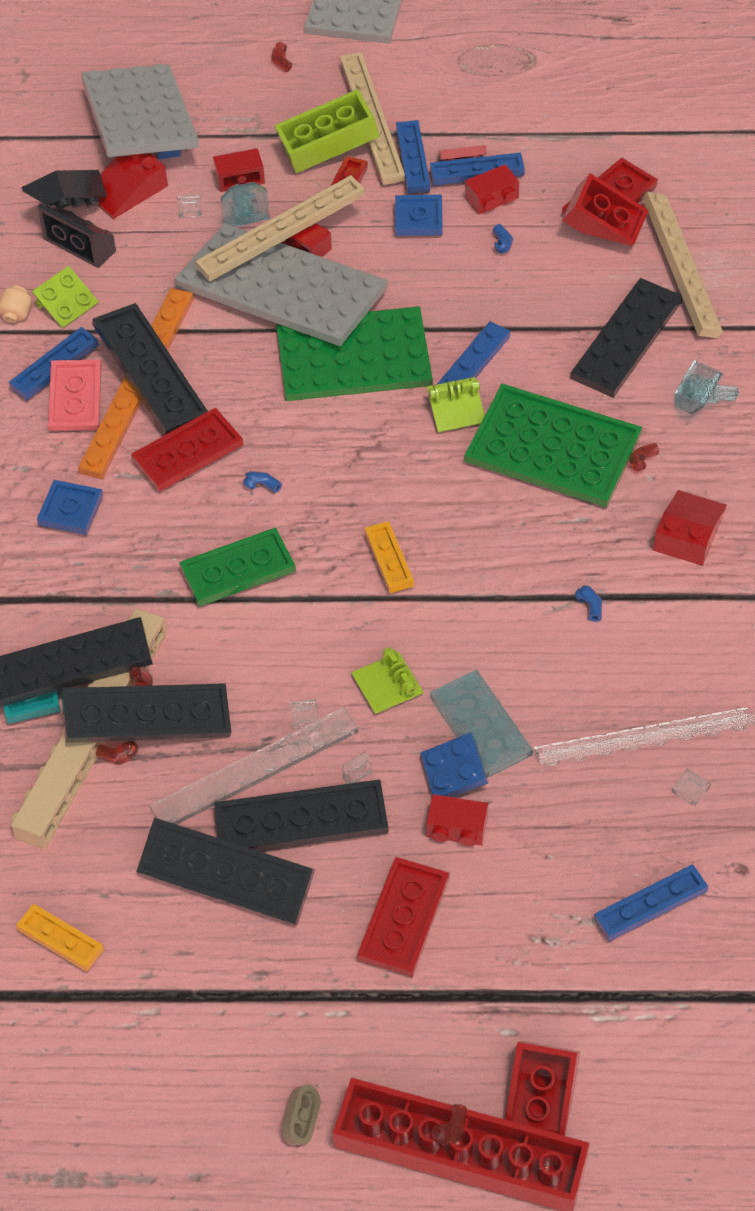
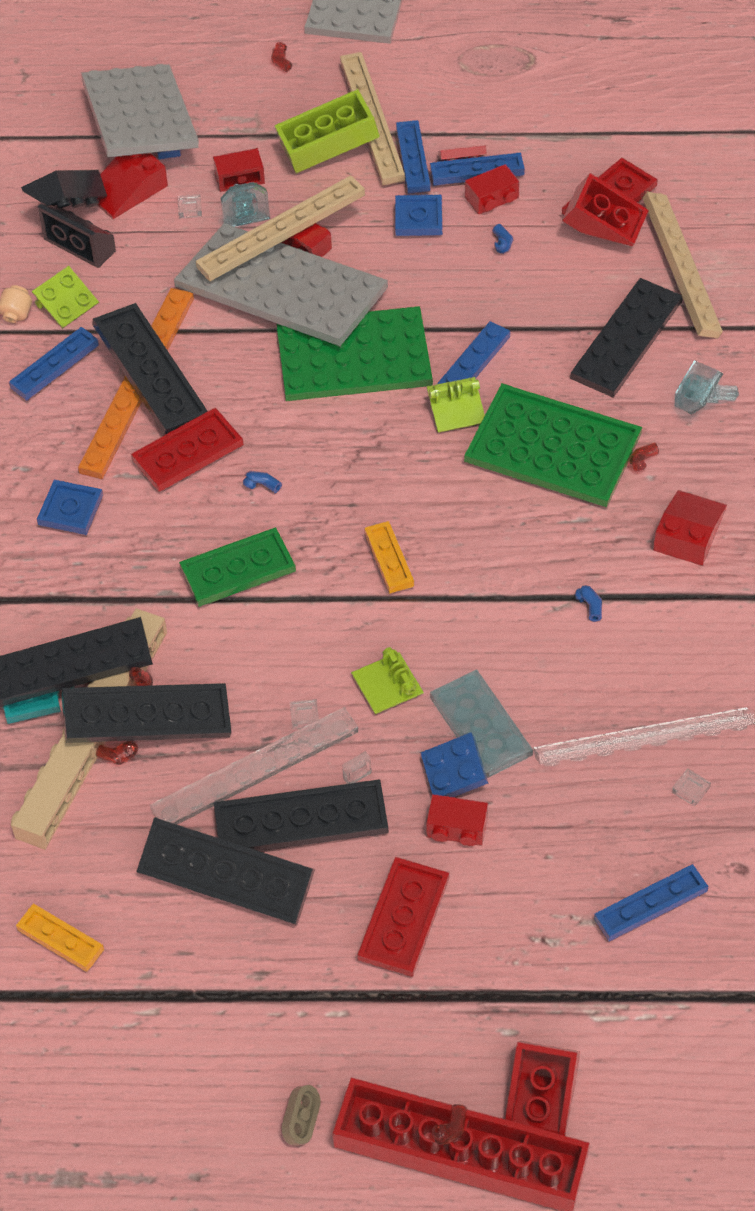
coral plate [48,360,102,431] -> none
red plate [330,156,368,187] -> none

